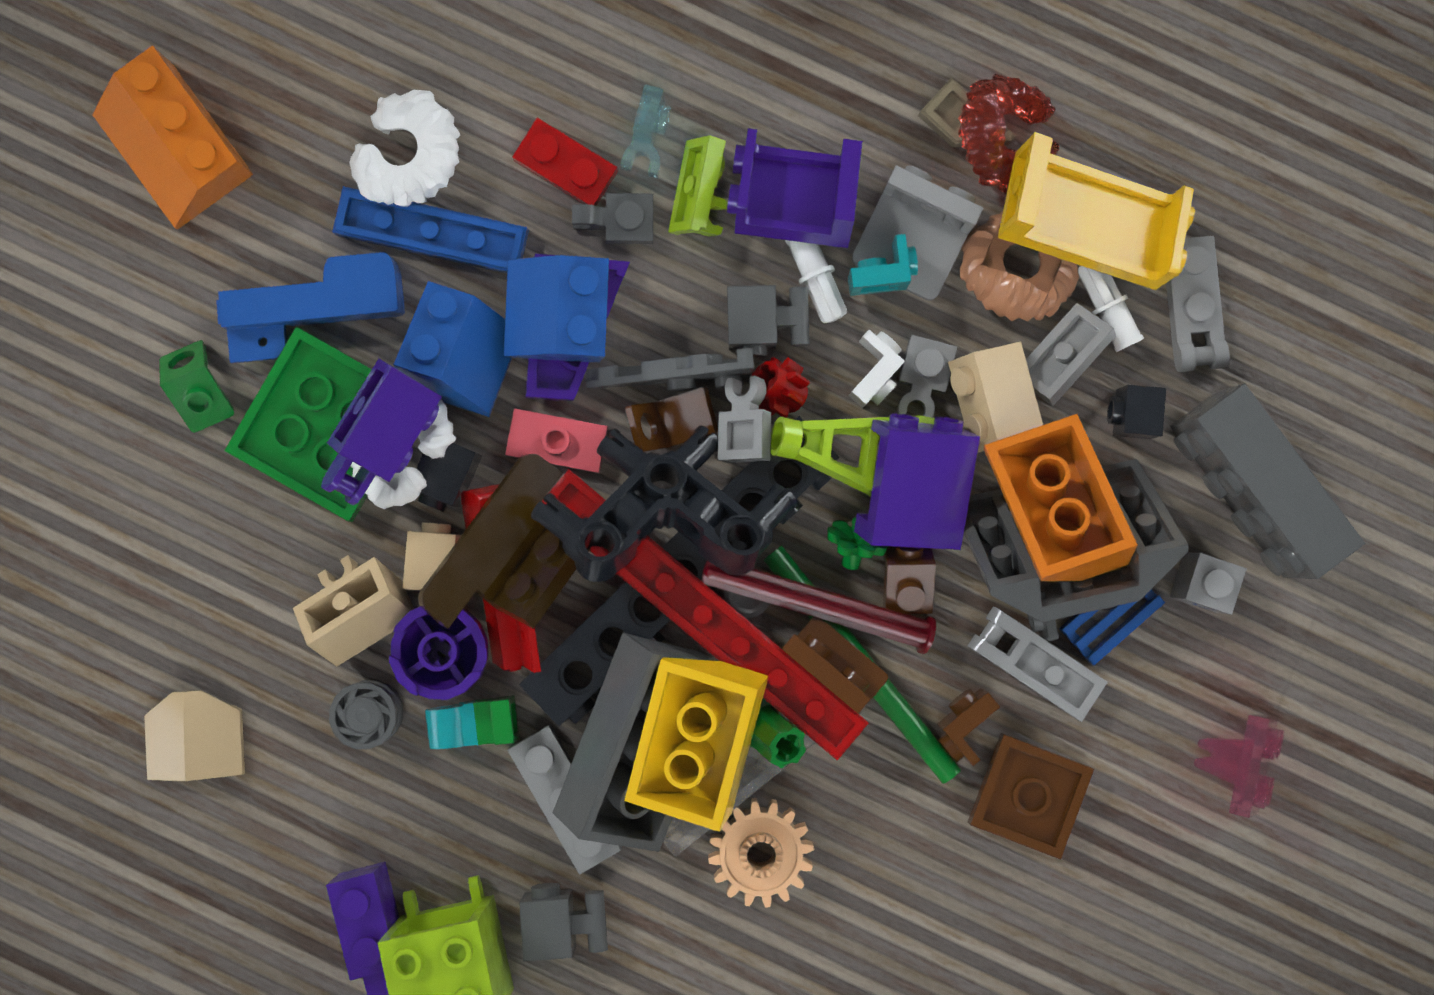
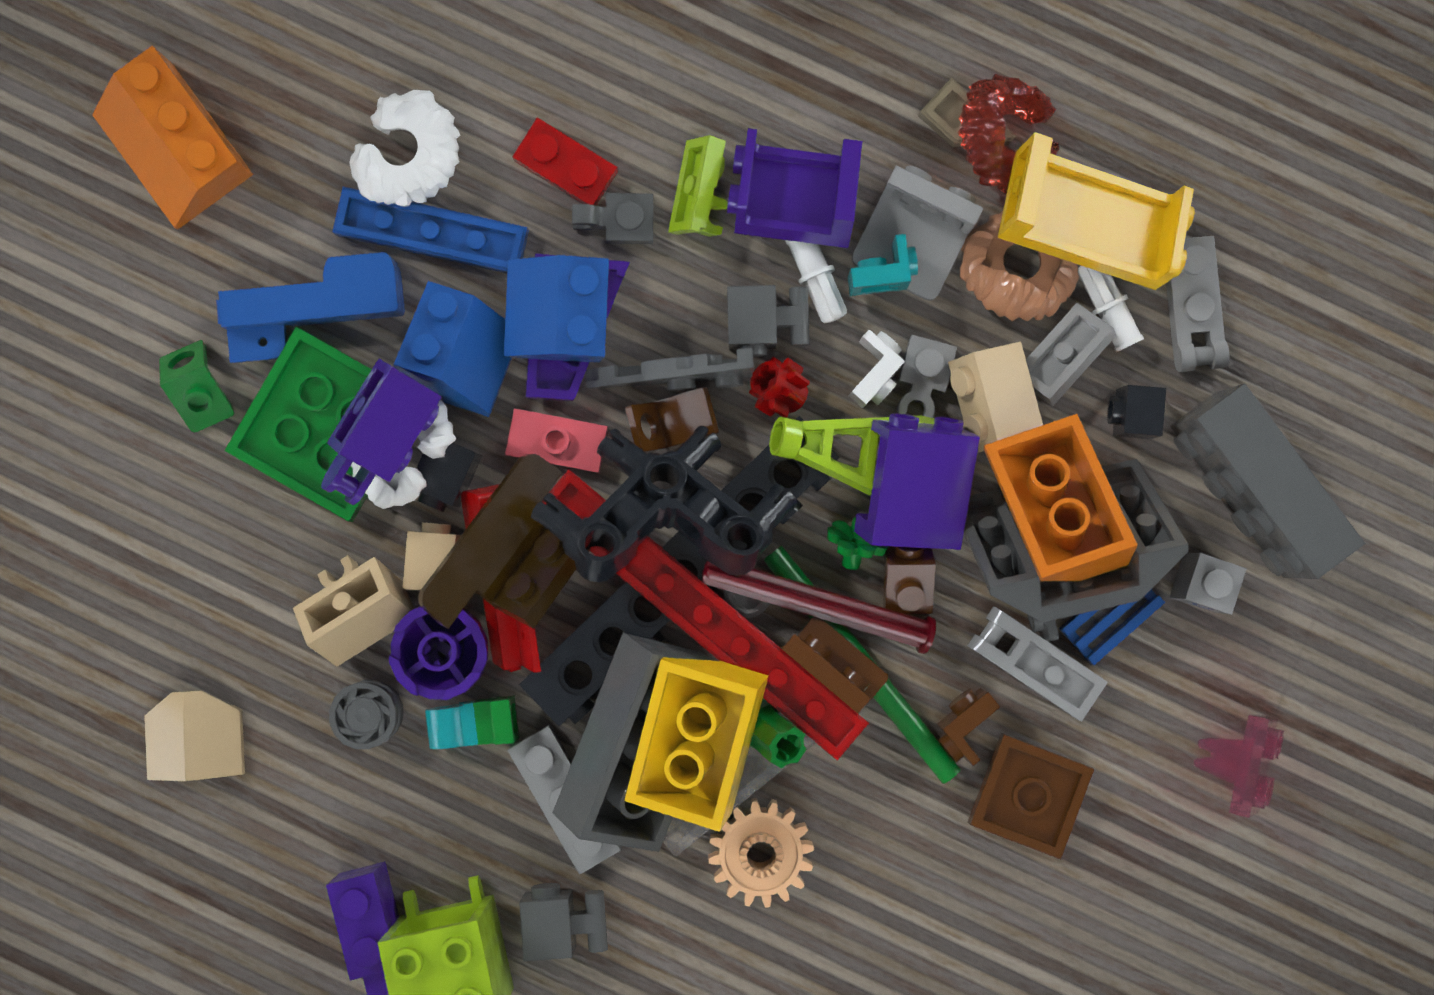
clear light blue plate [620,84,671,179] -> none
light grey plate [718,376,771,463] -> none

